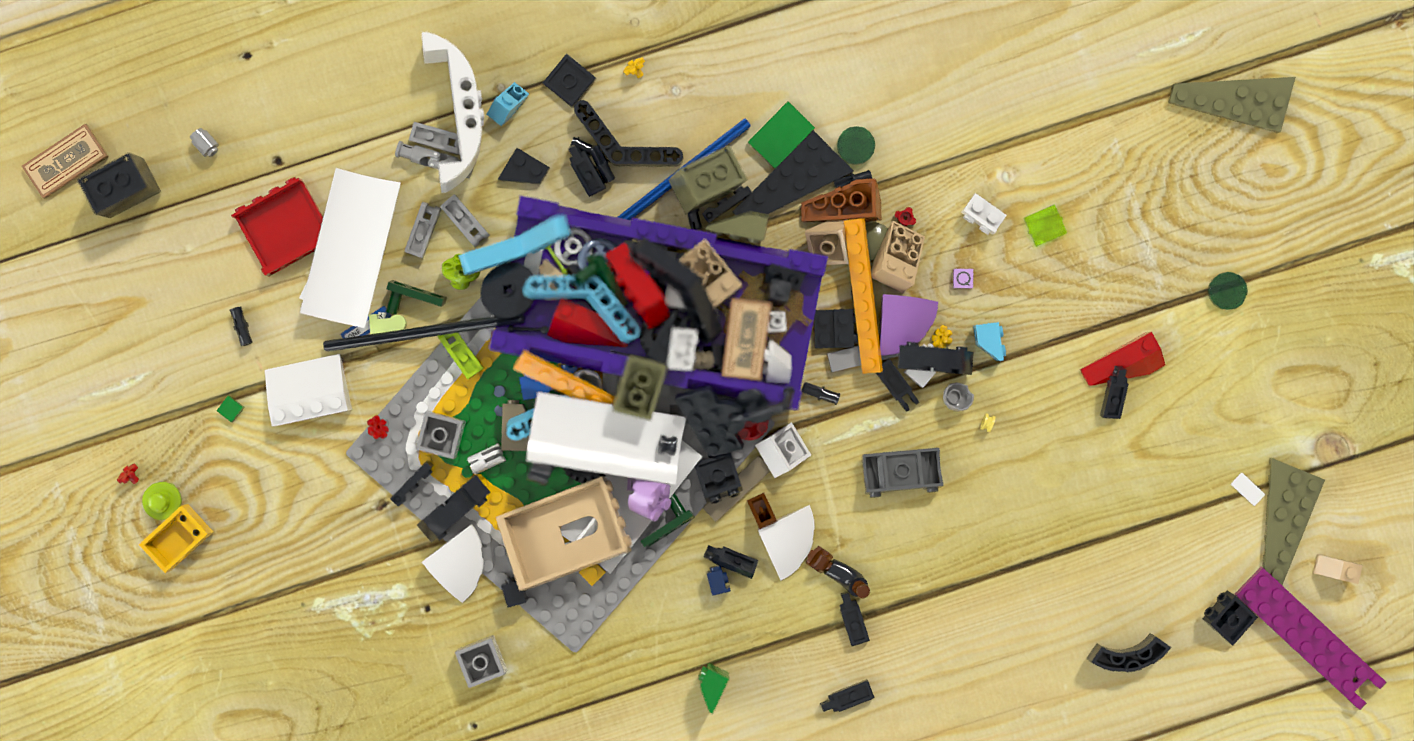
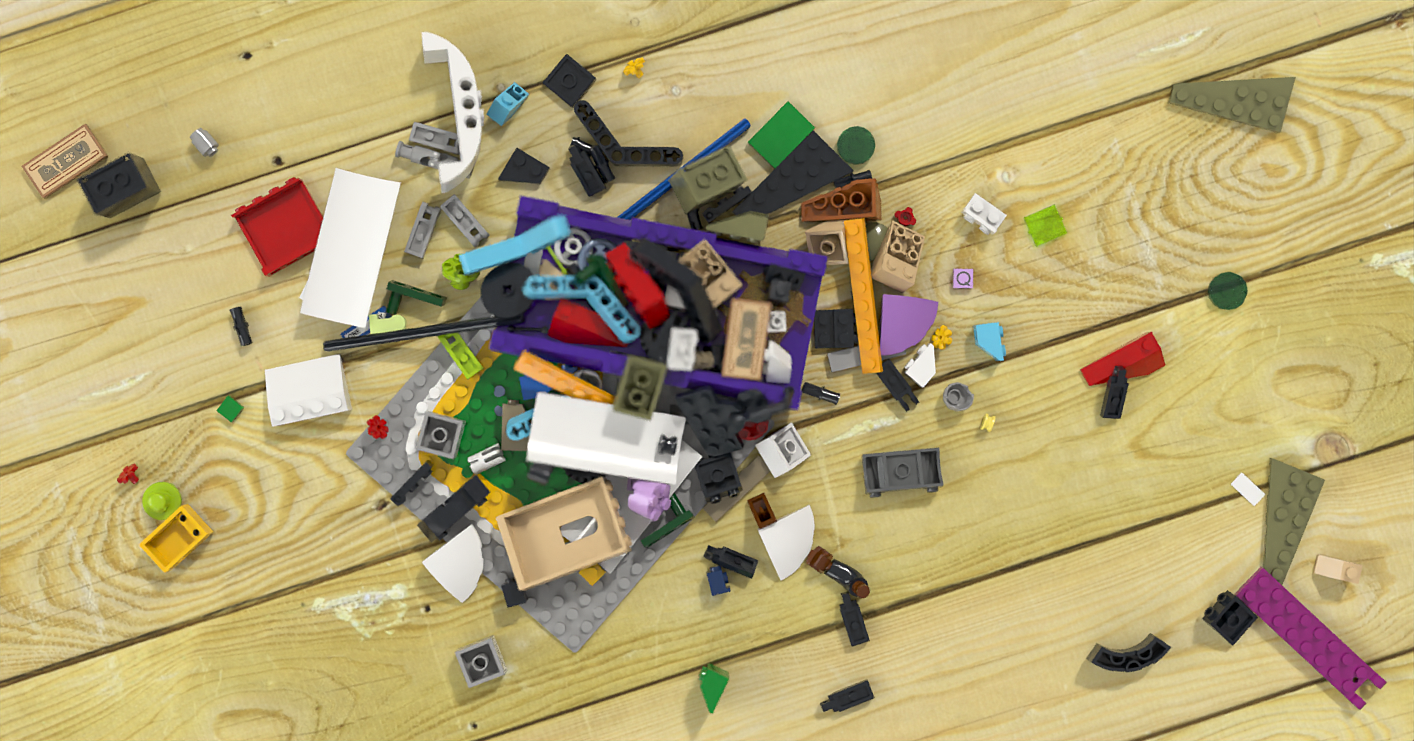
black brick [898,342,974,375] -> none

